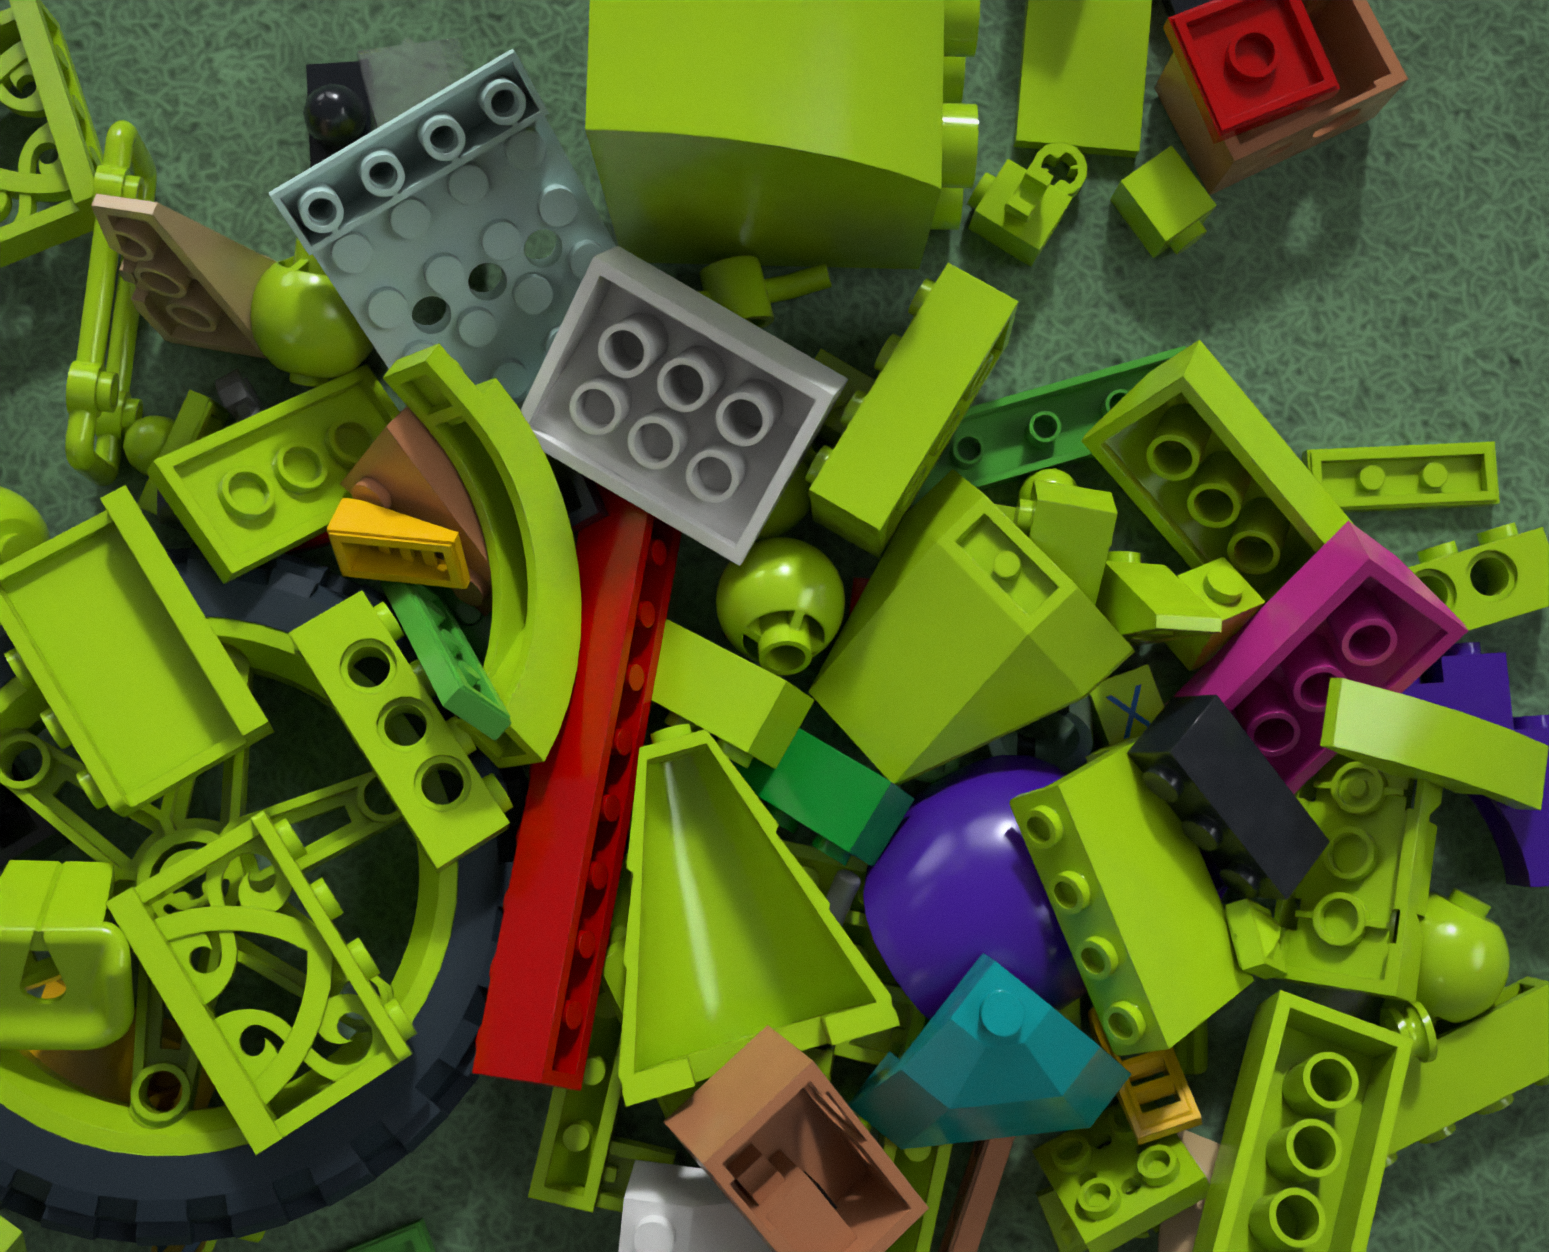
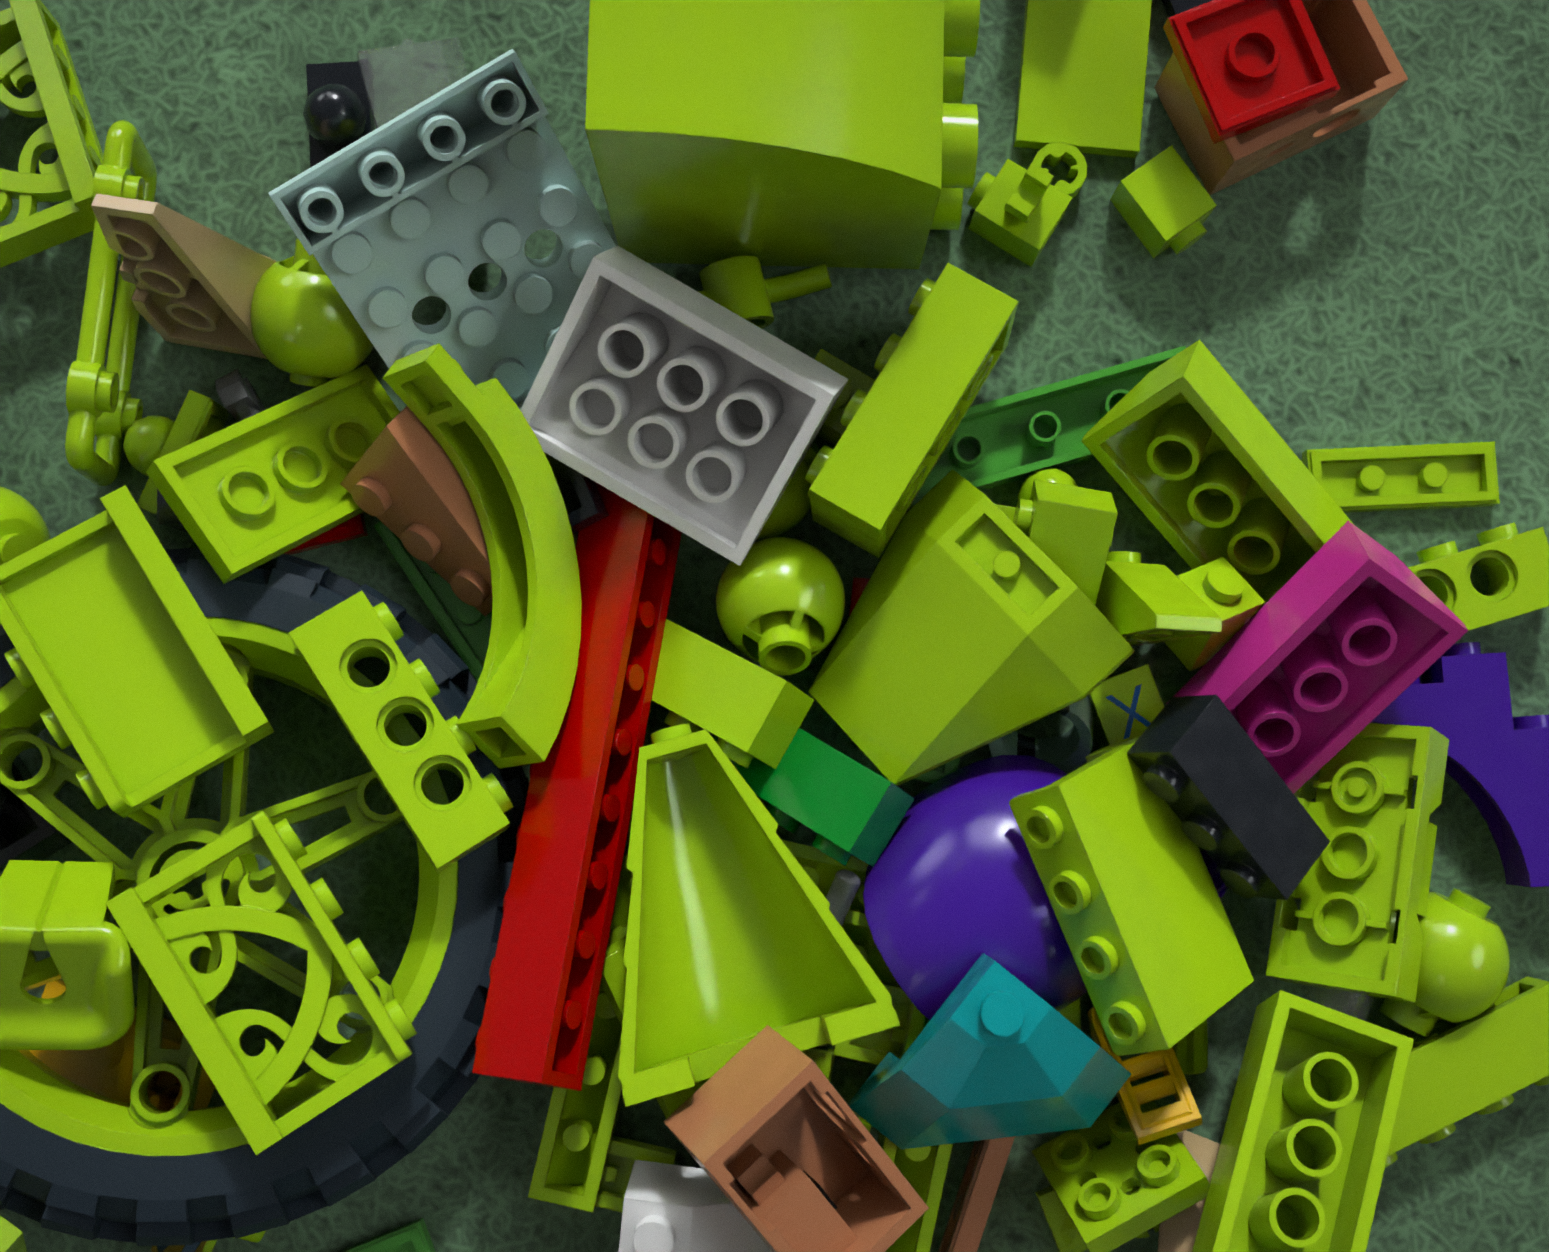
yellow slope [326,498,471,589] -> none
bright green tile [380,581,512,741] -> none
lime tile [1224,898,1288,980] -> none
lime slope [1320,678,1549,811] -> none
lime bush [1380,1001,1438,1066] -> none

